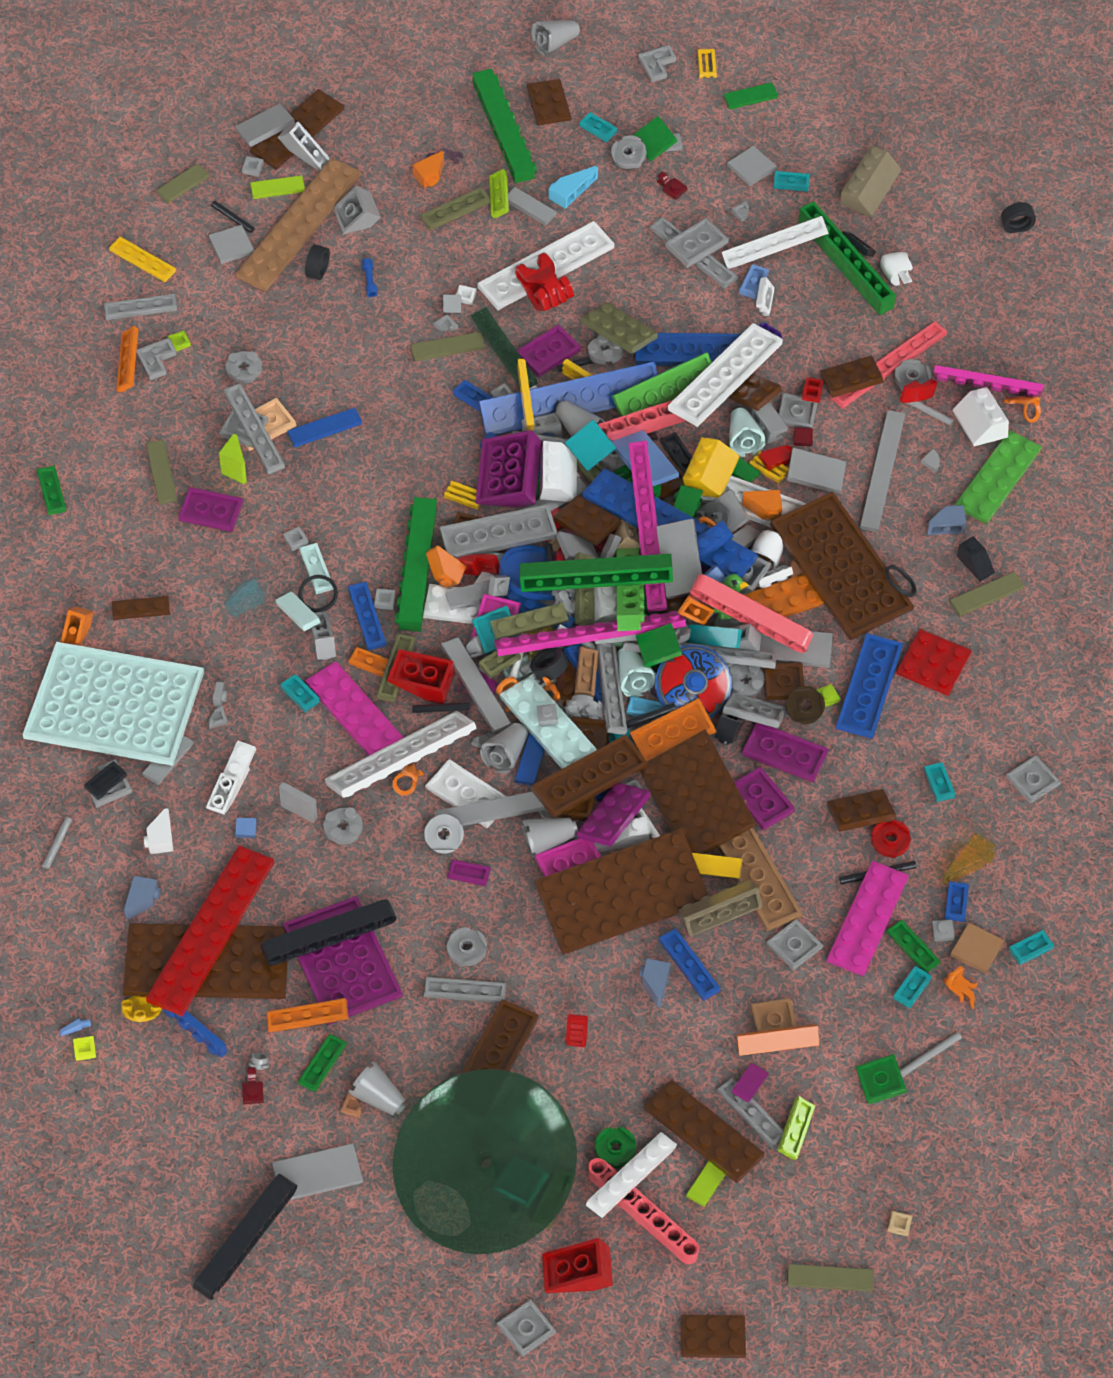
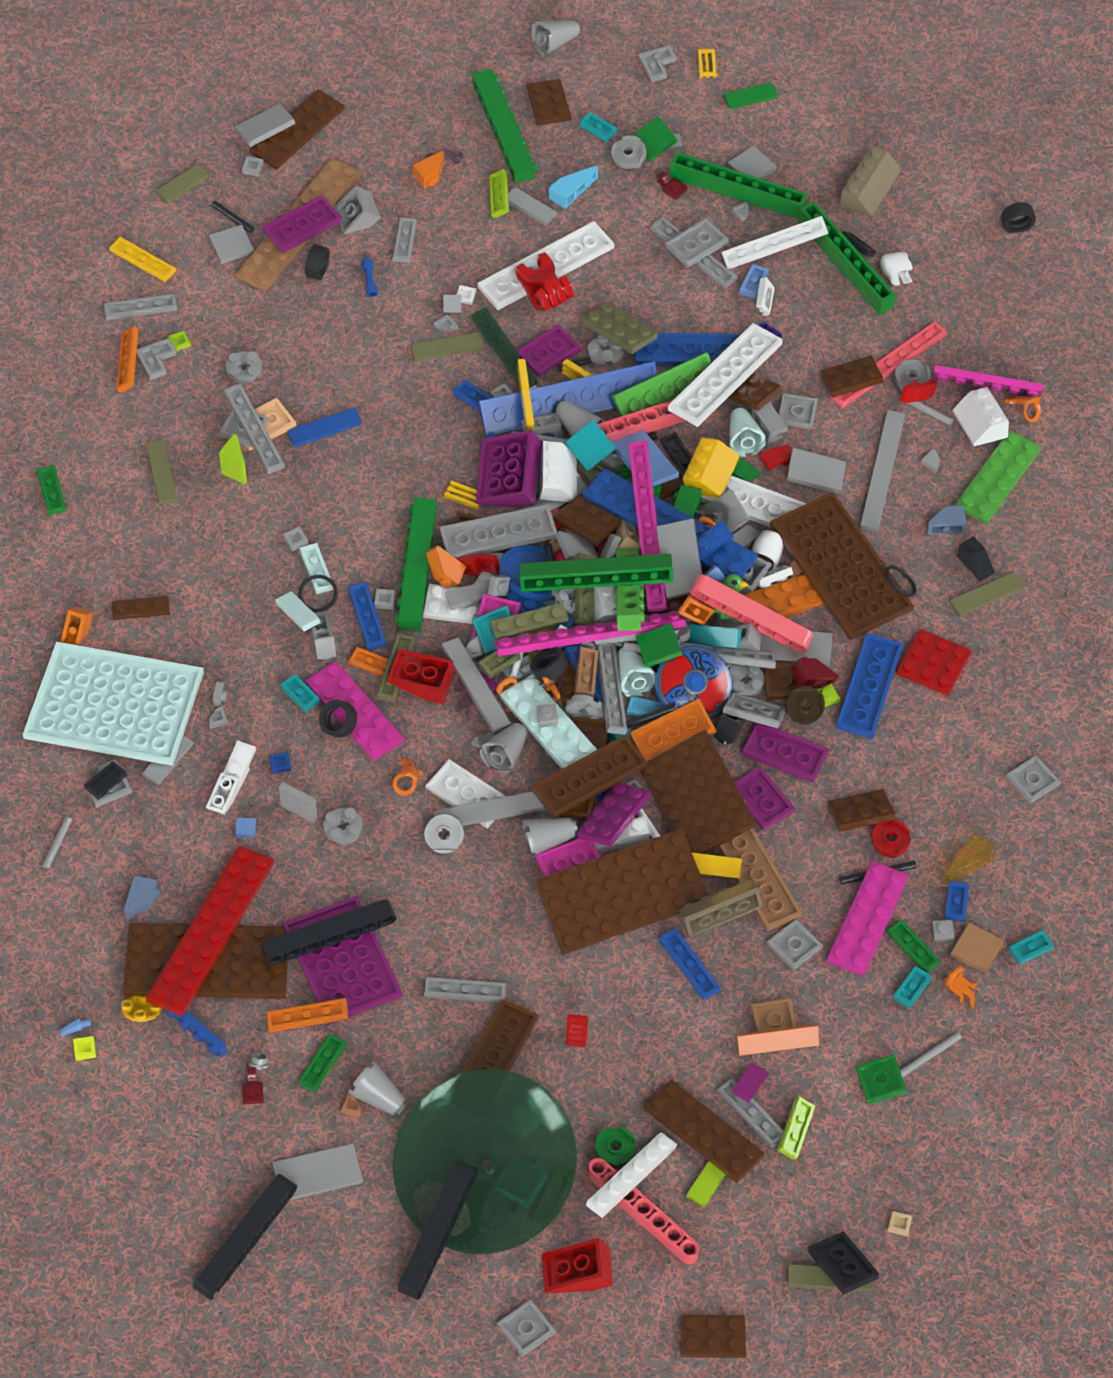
white slope [144,809,173,854] -> none
magenta plate [179,487,243,532] -> none
clear light blue slope [223,577,266,619] -> none
lime tile [250,175,305,199] -> none
light grey slope [278,122,330,171] -> none
white plate [325,711,476,798] -> none
black bar [412,702,471,713] -> none
olive plate [421,187,490,231] -> none
light grey plate [447,927,487,967] -> none
magenta tile [448,859,491,886] -> none
blue tile [515,732,545,786] -> none
sand blue slope [639,958,671,1007] -> none
orange slope [742,490,782,520] -> none
yellow tile [749,451,789,483] -> none
teal plate [773,171,810,192] -> none
dark red tile [794,428,813,446] -> none
red slope [802,377,824,403] -> none
teal plate [924,762,956,803] -> none
none -> magenta plate [263,195,341,253]
none -> blue tile [269,752,291,774]
none -> black tyre [319,700,358,738]
none -> light grey tile [392,217,417,263]
none -> black beam [398,1160,479,1300]
none -> green brick [670,152,808,219]
none -> dark red slope [791,657,839,688]
none -> black plate [808,1231,879,1295]

